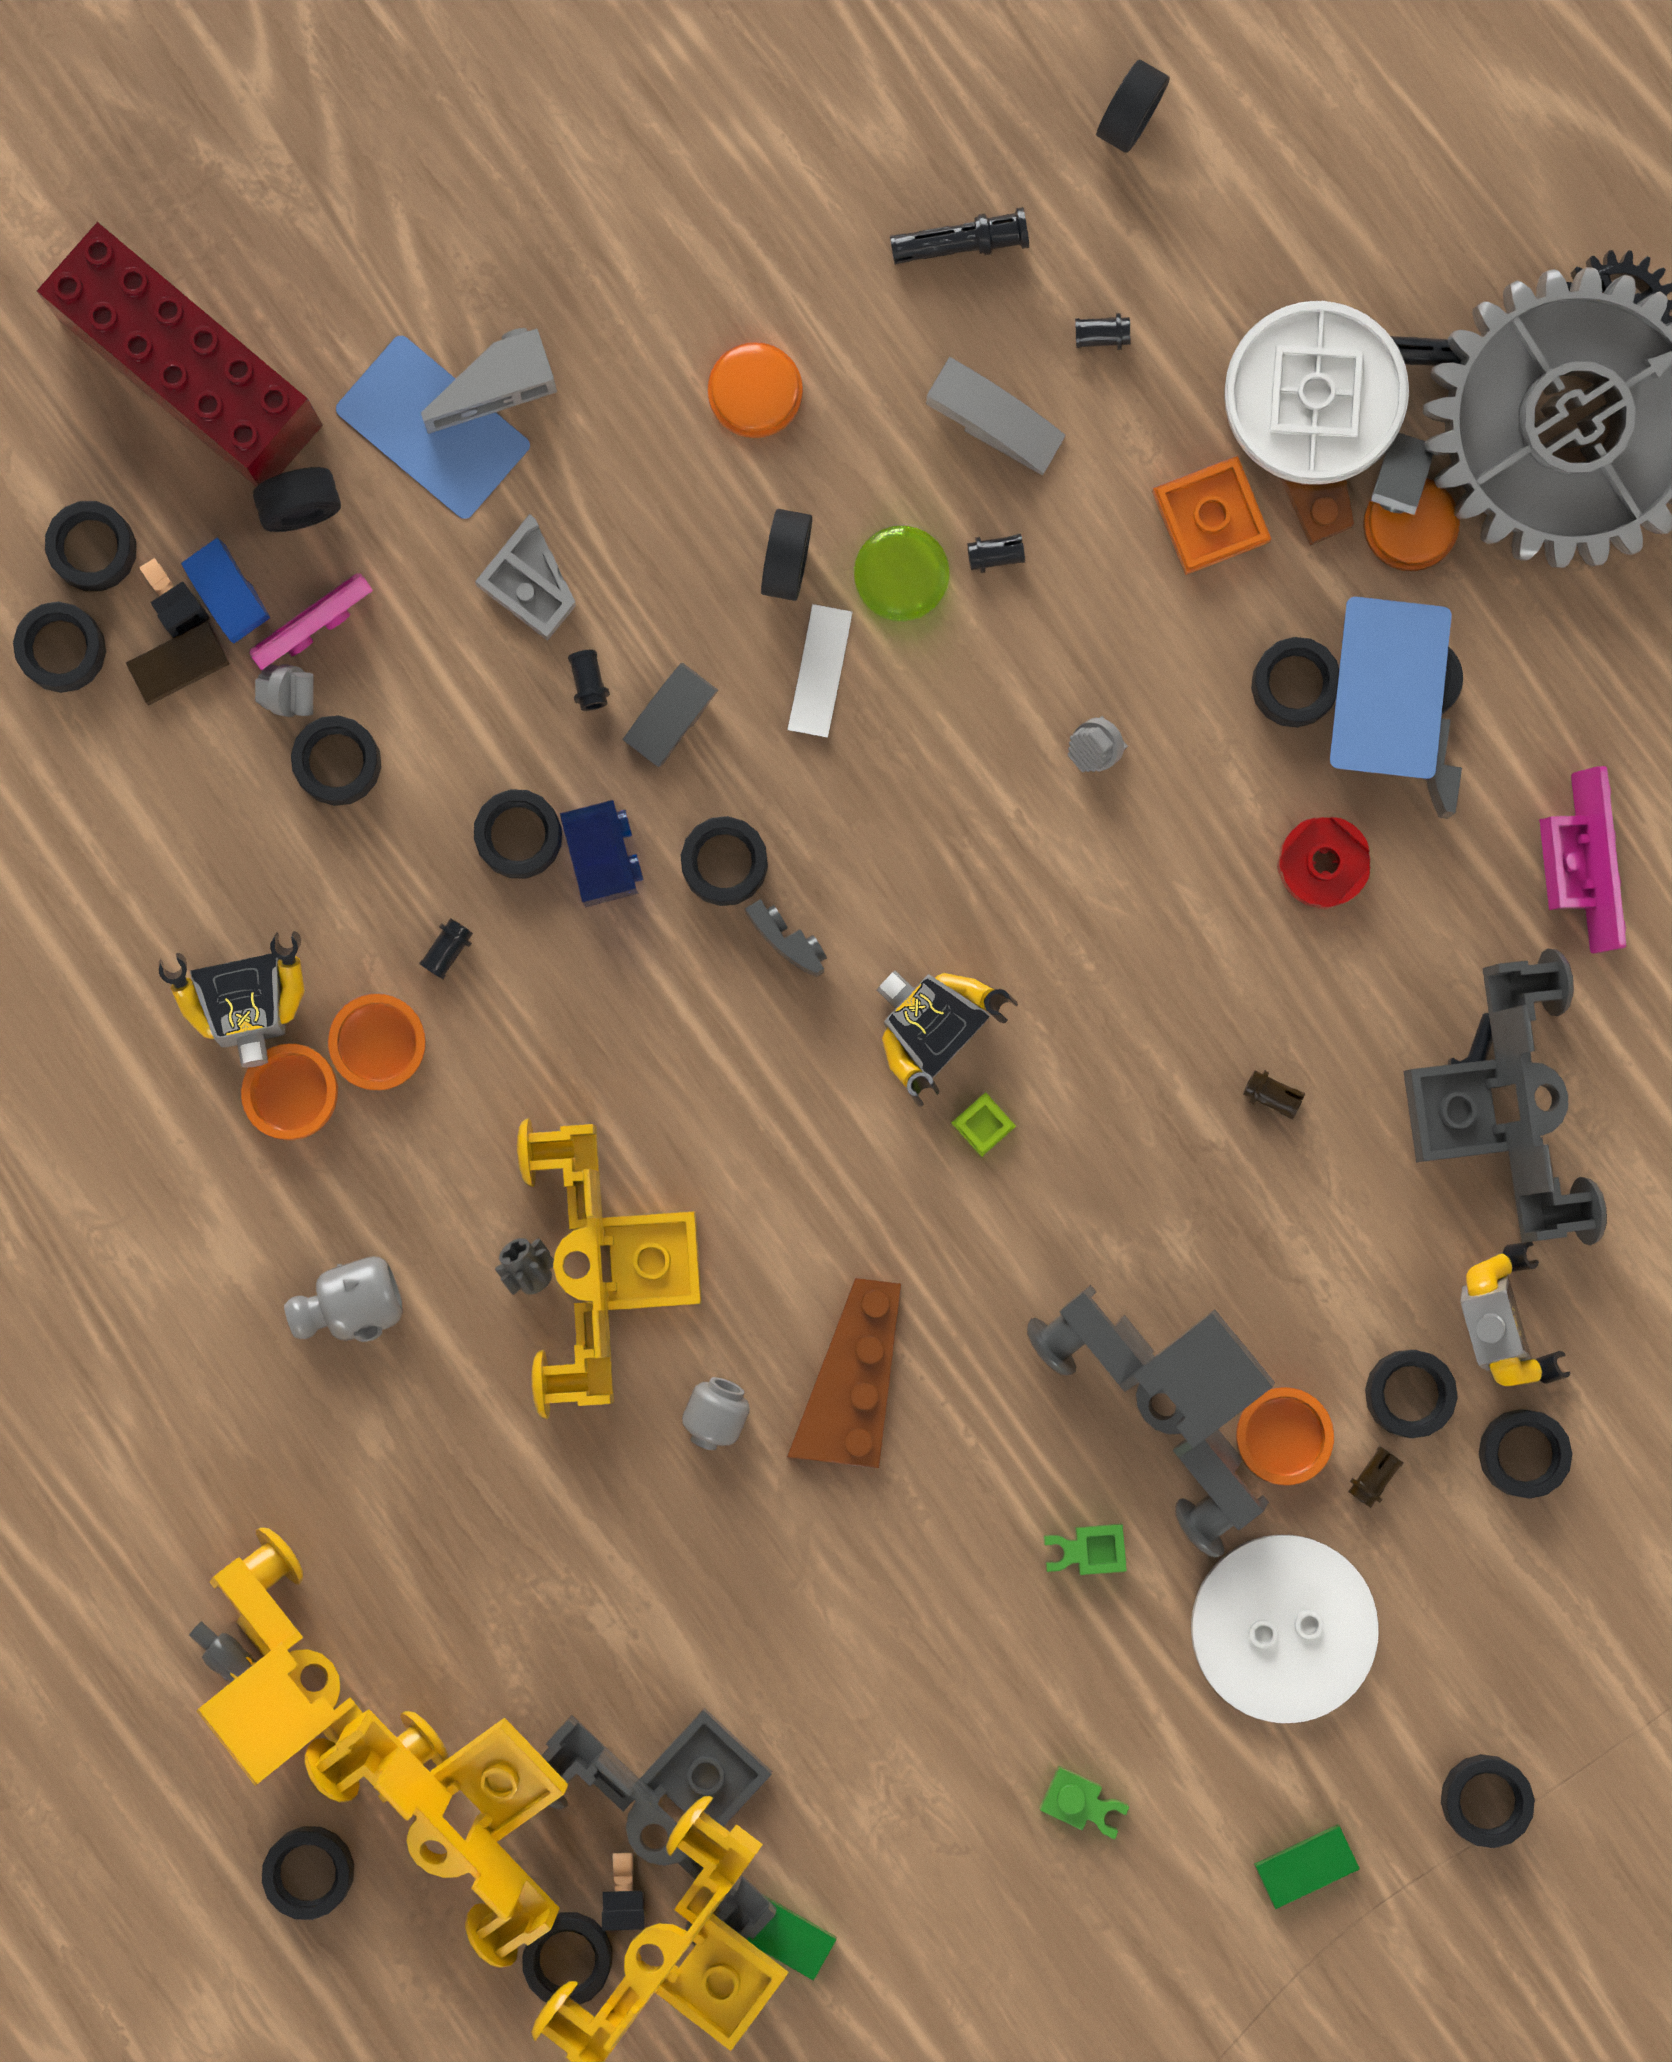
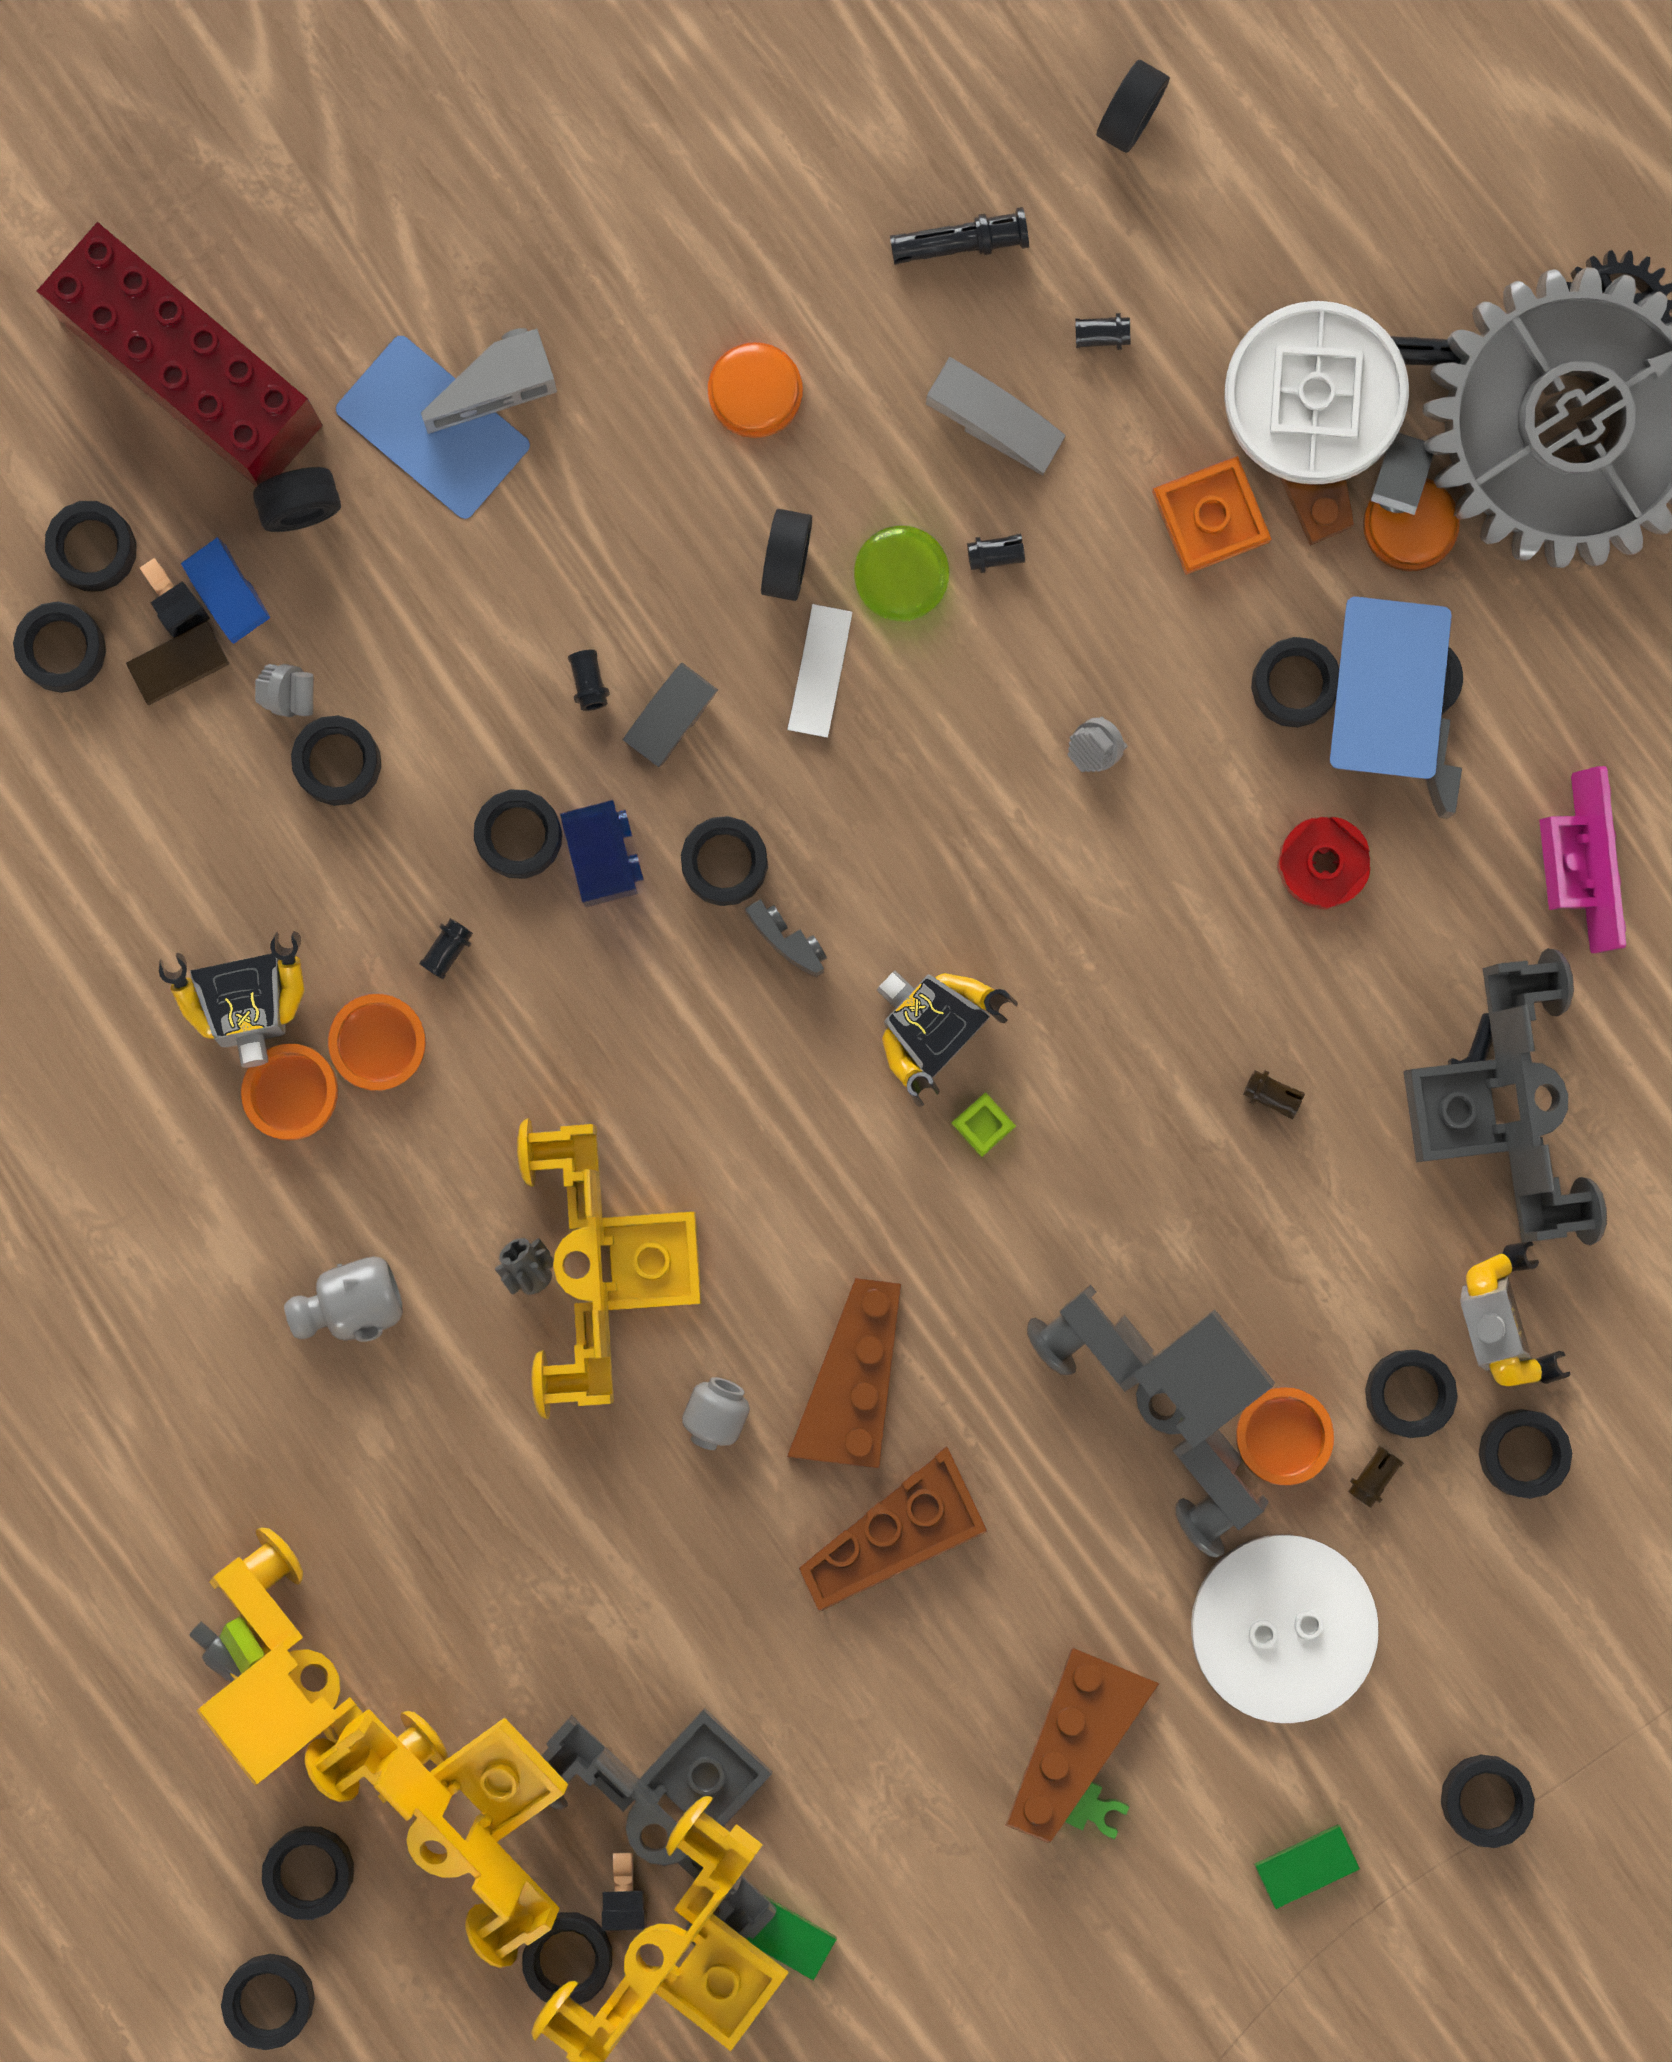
dark pink plate [249,573,373,670] -> none
light grey wing [475,514,576,641] -> none
bright green plate [1043,1524,1127,1575] -> none
none -> lime tile [219,1616,265,1674]
none -> black tyre [221,1954,315,2050]
none -> dark orange wing [799,1446,987,1612]
none -> dark orange wing [1005,1648,1160,1843]

